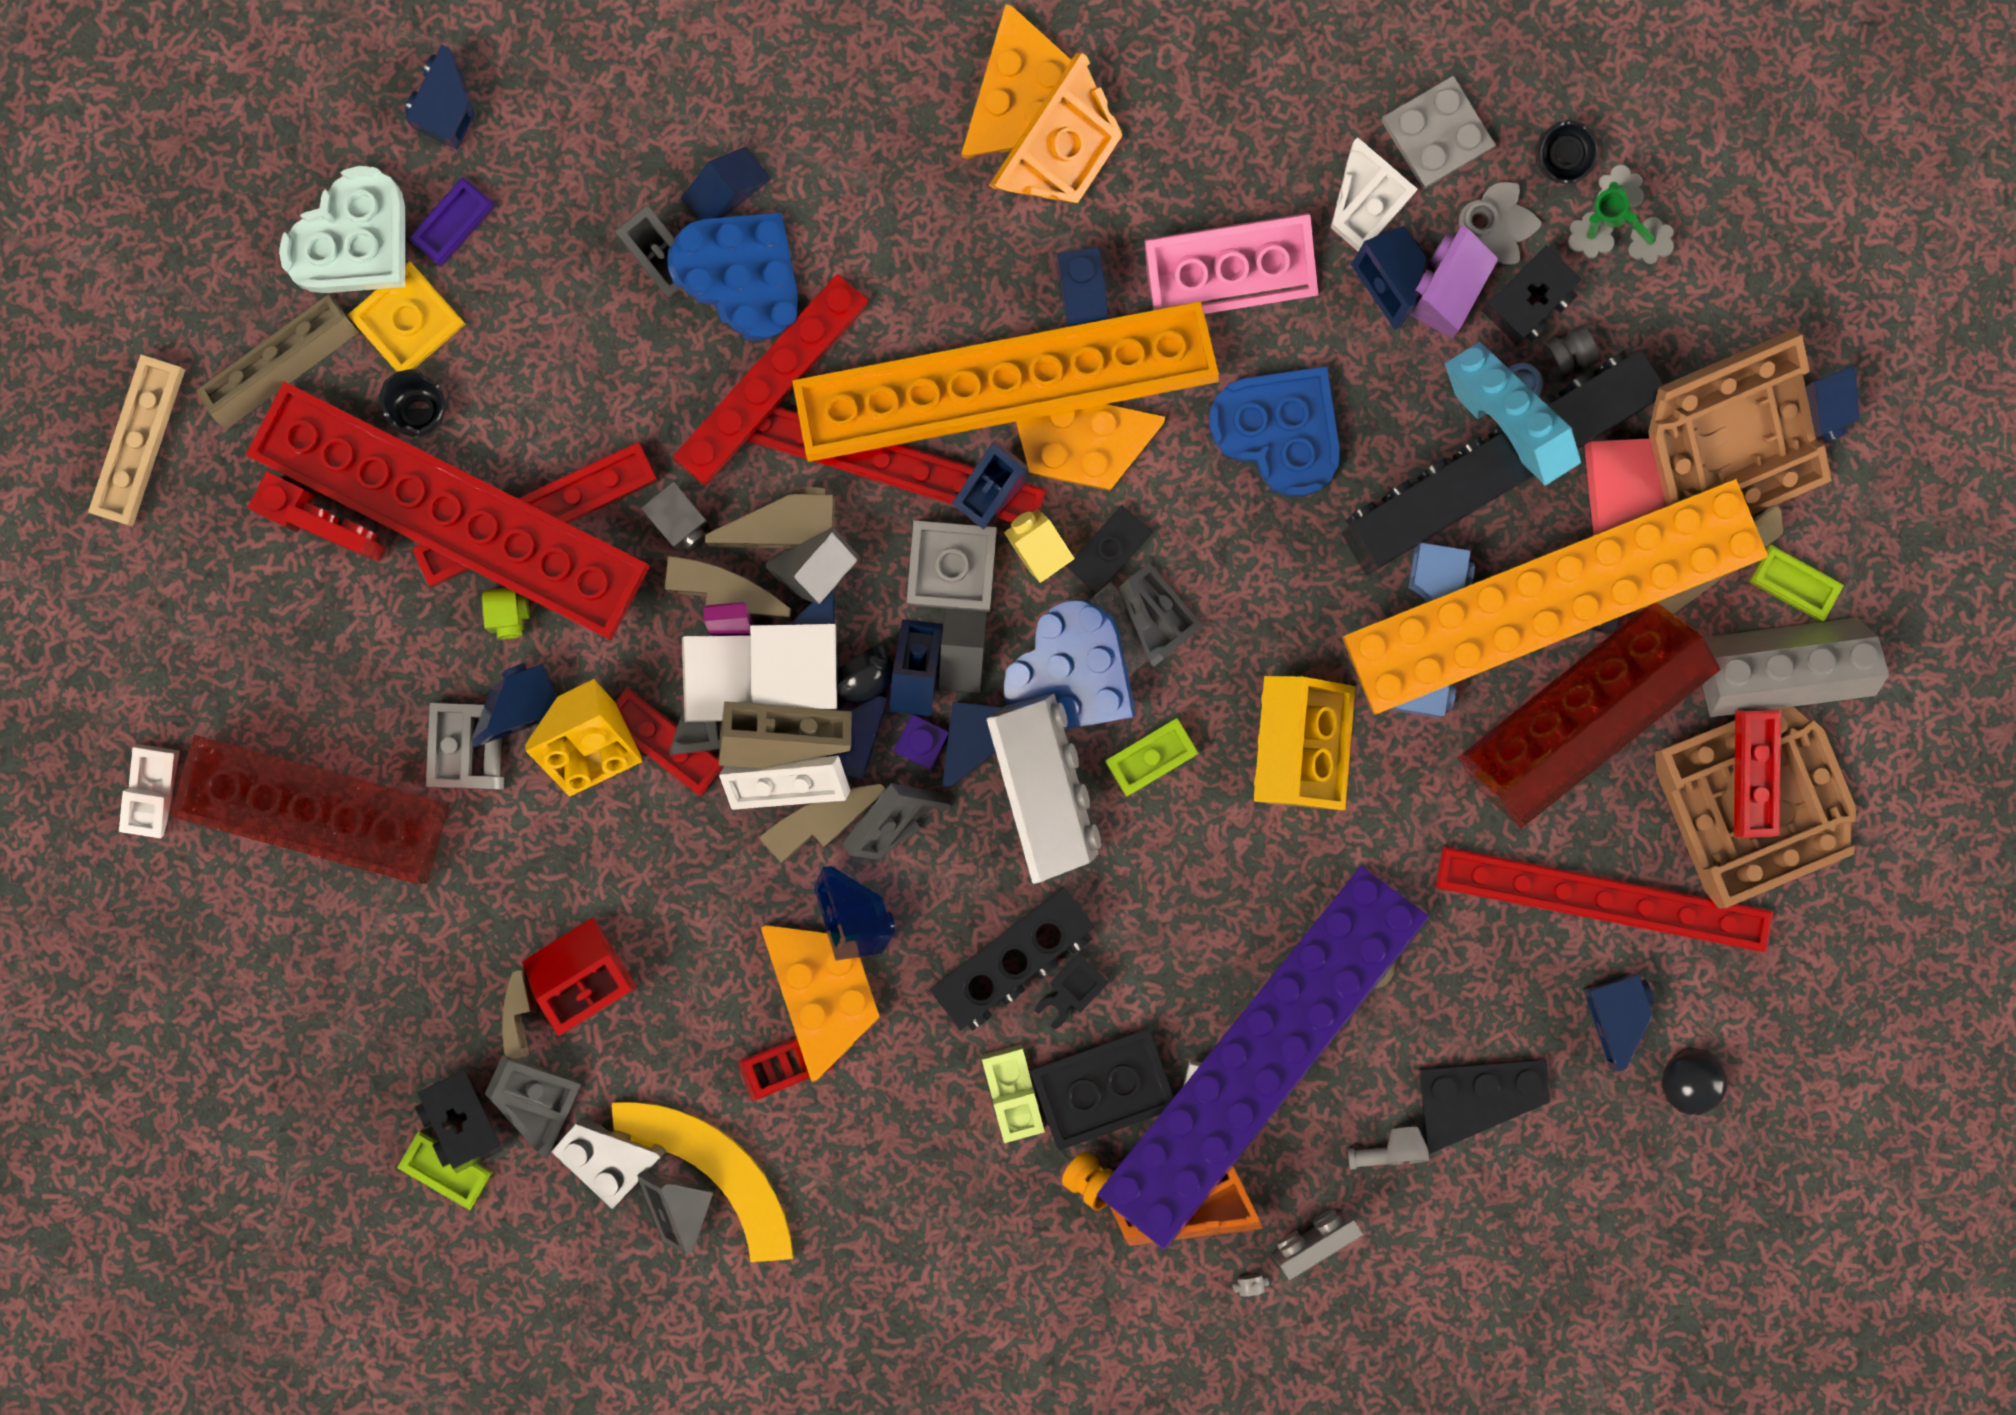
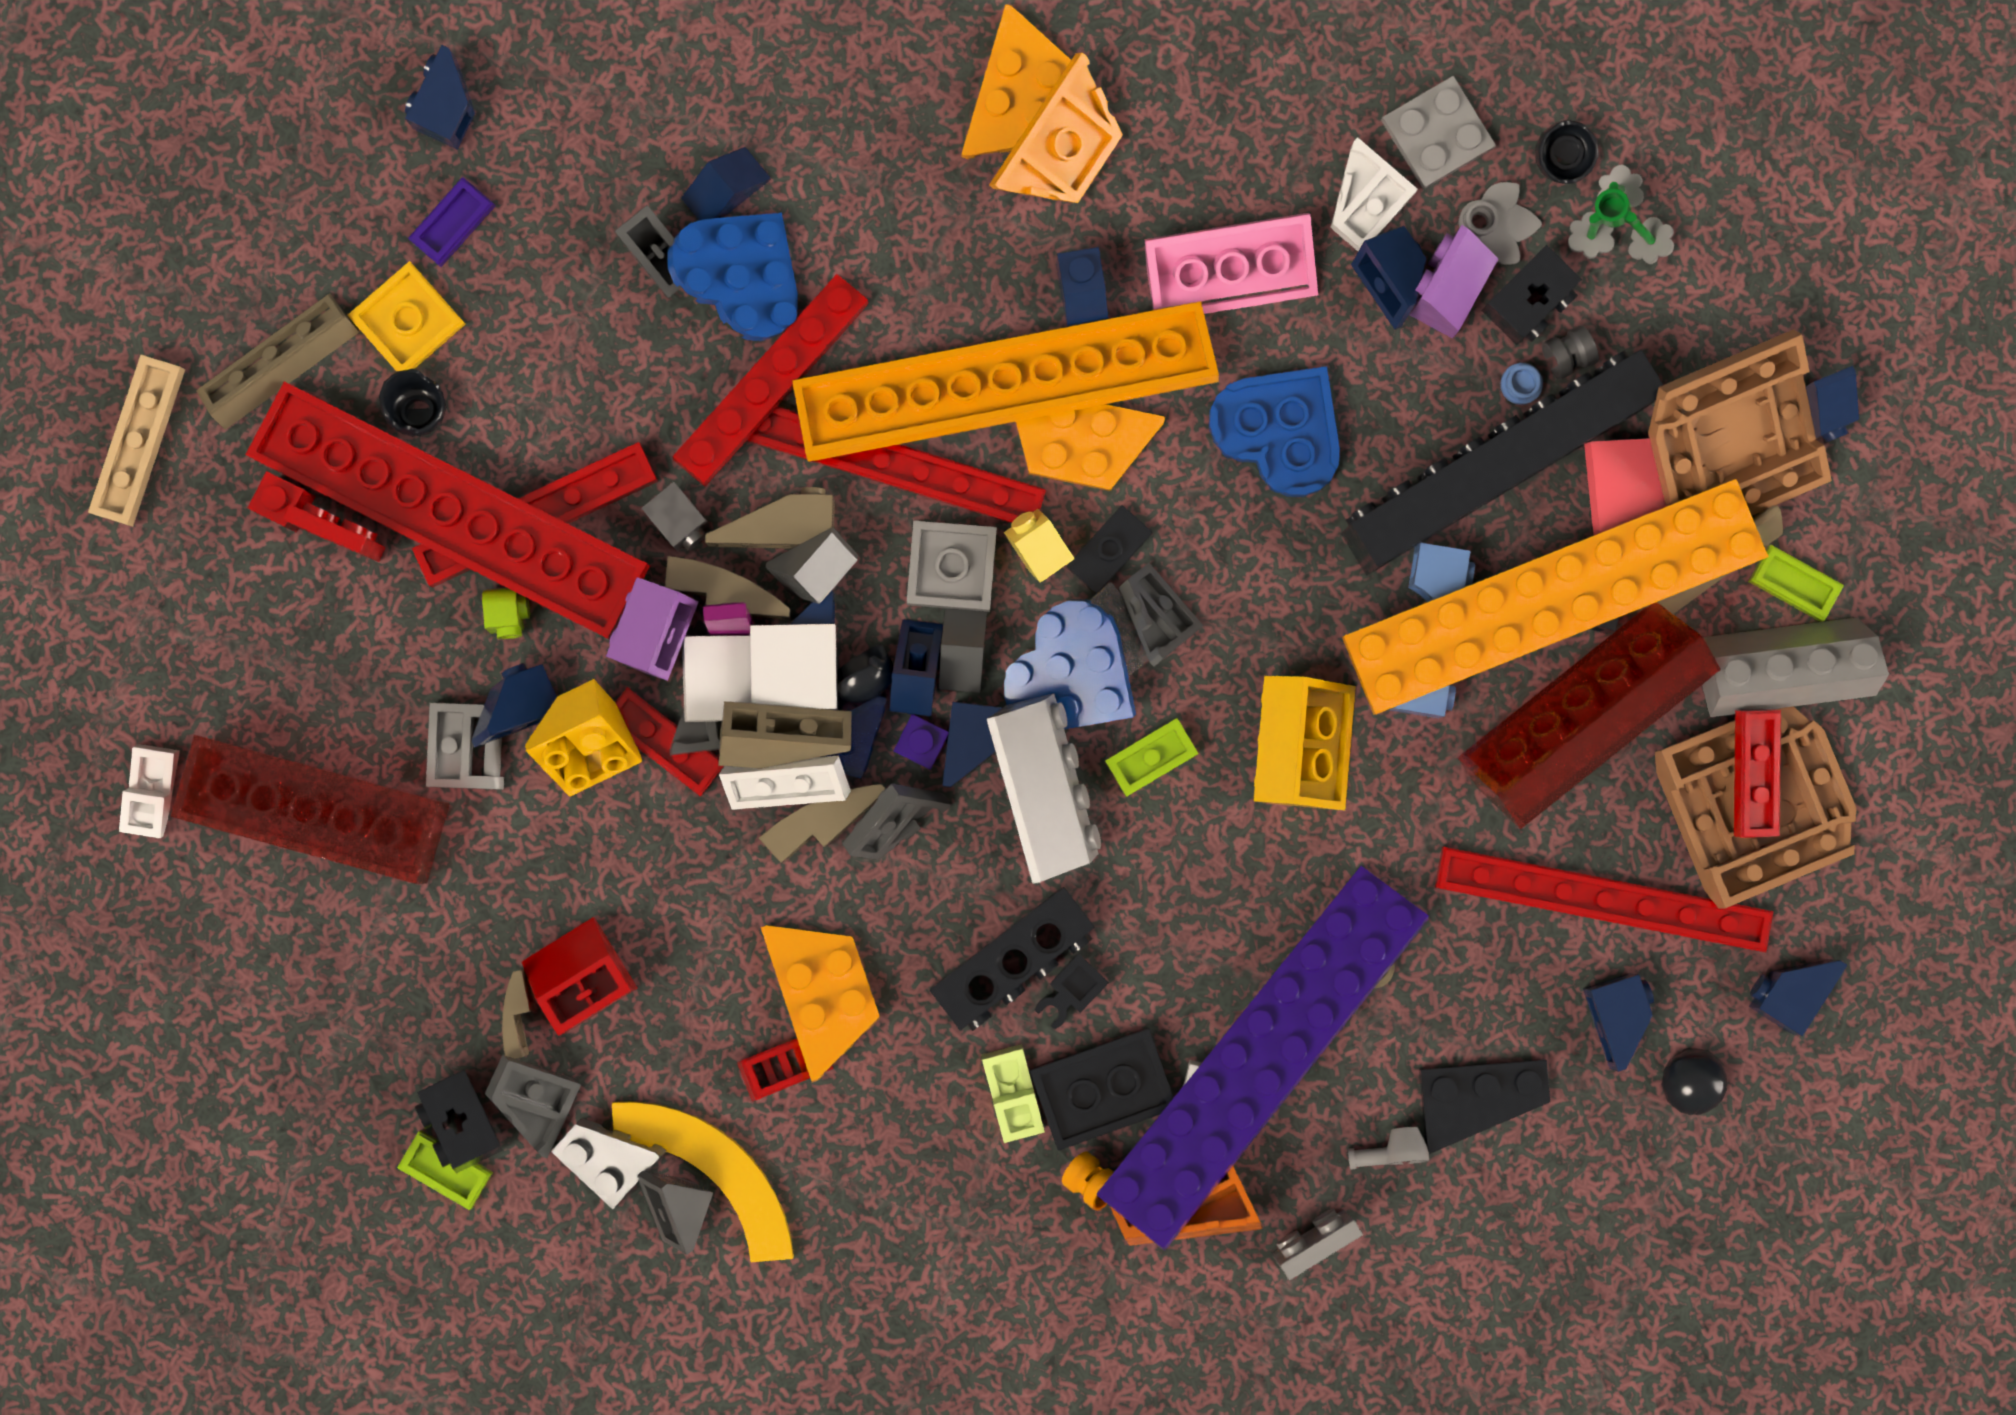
light aqua plate [279,166,405,293] -> none
clear blue slope [814,866,895,961] -> none
dark blue slope [952,440,1028,530] -> none
light grey piece [1233,1274,1269,1296] -> none
medium azure arch [1445,342,1581,485] -> none
none -> medium lavender slope [606,577,698,681]
none -> dark blue slope [1749,959,1847,1037]

